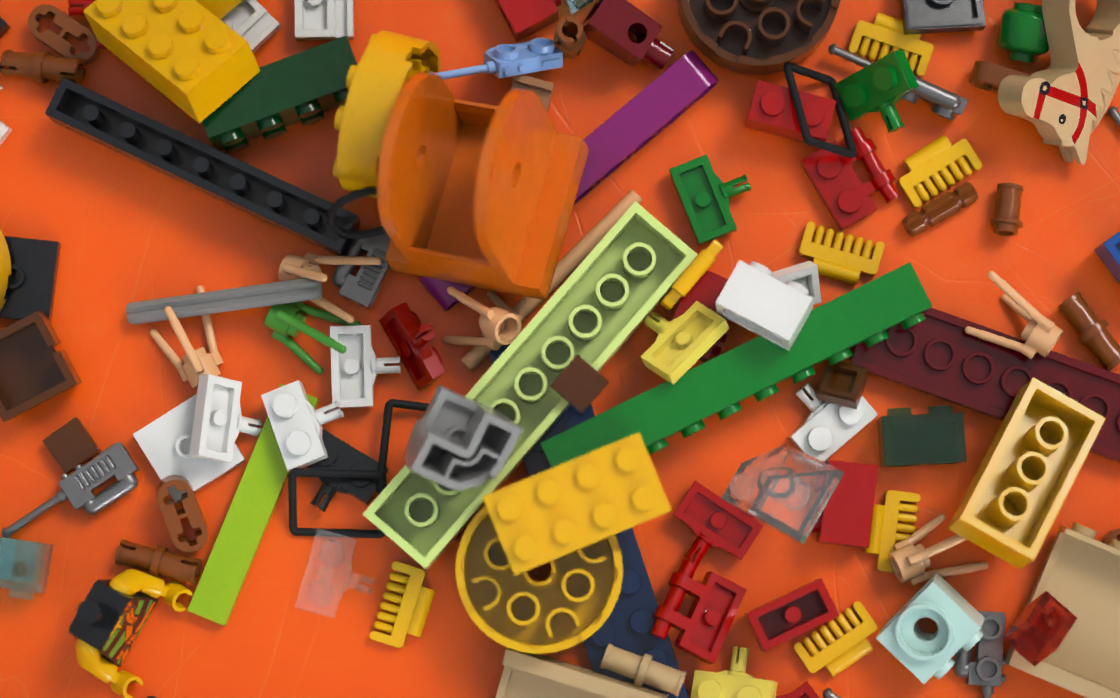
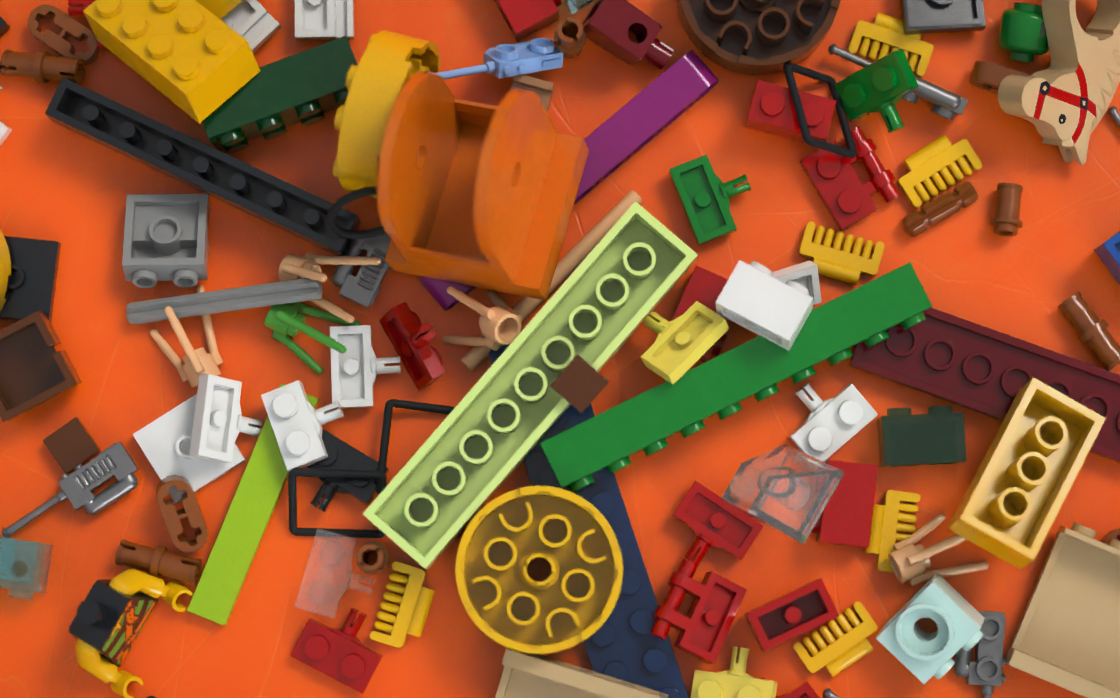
light grey brick [405,385,523,491] -> none
yellow brick [482,432,672,576] -> none
tan pin [600,643,687,697] -> none
yellow piece [660,239,724,311] -> none
reddish brown tile [817,361,869,409] -> none
light nougat plant [965,271,1063,360] -> none
clear red brick [1004,591,1077,666] -> none
none -> light grey plate [122,194,209,288]
none -> red plate [290,608,383,694]
none -> dark orange pin [356,542,389,575]

